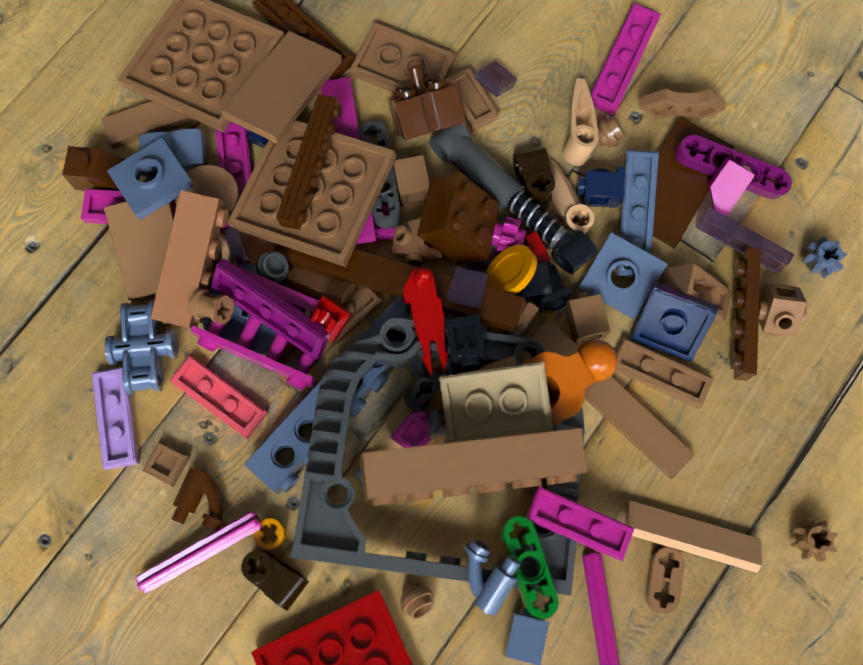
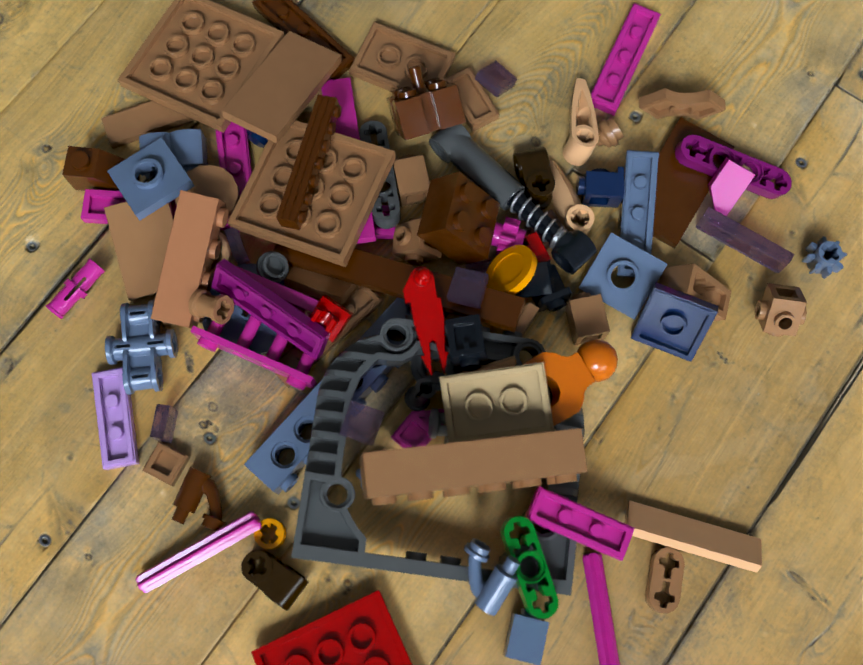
coral tile [169,355,268,439] -> none
medium nougat plate [400,582,435,620] -> none
medium nougat tile [530,319,695,479] -> none
medium nougat tile [615,338,714,409] -> none
reddish brown plate [730,248,761,381] -> none
medium nougat gear [791,518,838,562] -> none
none -> dark pink pin [45,258,105,319]
none -> tile [150,404,178,443]
none -> clear purple tile [339,400,384,446]

